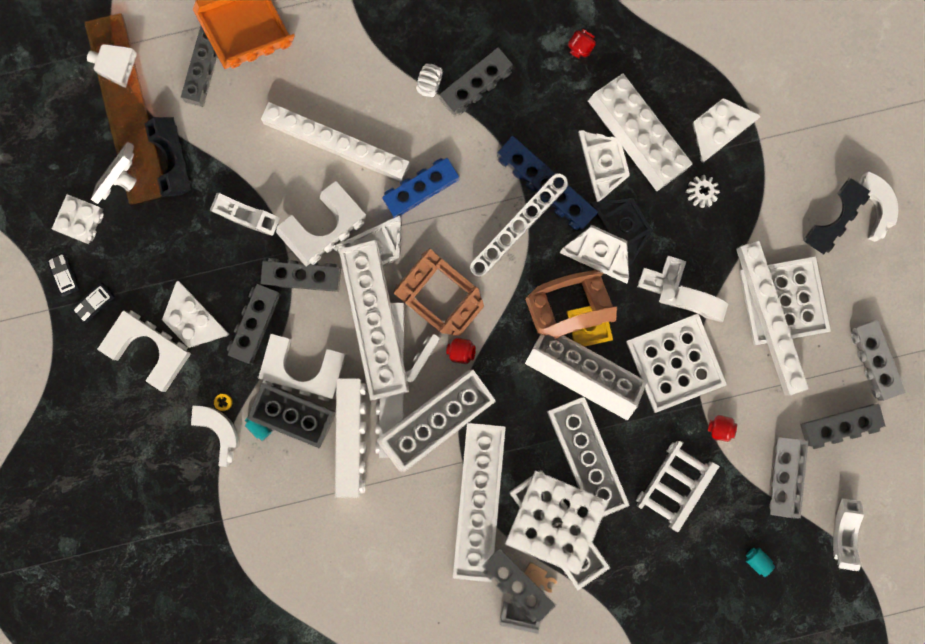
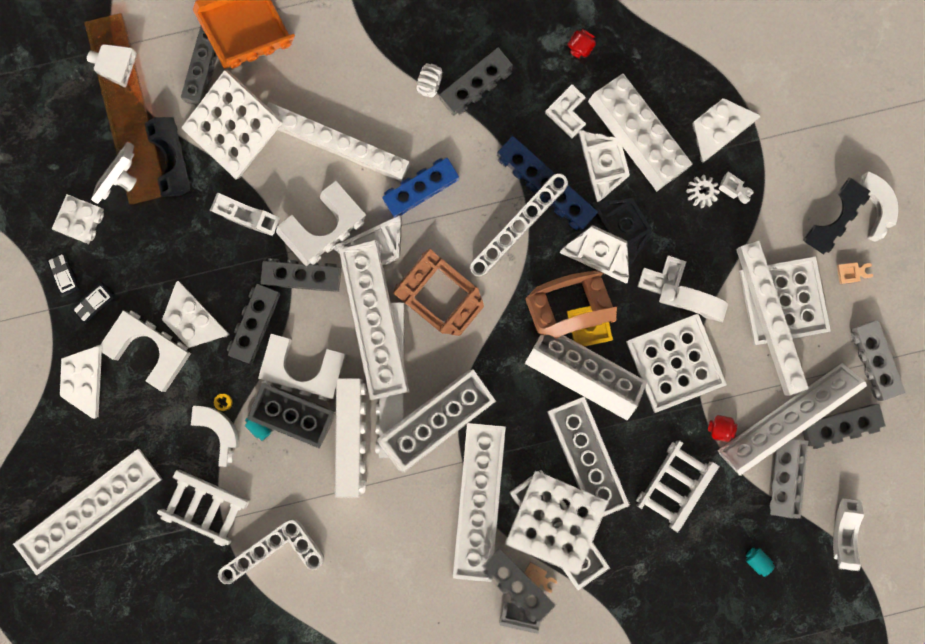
white plate [405,334,440,382] -> none
red head [446,338,476,364] -> none
none -> white plate [13,449,162,575]
none -> white wing [60,345,102,419]
none -> white fence [157,470,250,546]
none -> white piece [182,70,283,179]
none -> white beam [218,519,324,584]
none -> white plate [545,85,586,138]
none -> white plate [718,172,753,204]
none -> white plate [718,363,867,475]
none -> light nougat plate [837,262,873,284]

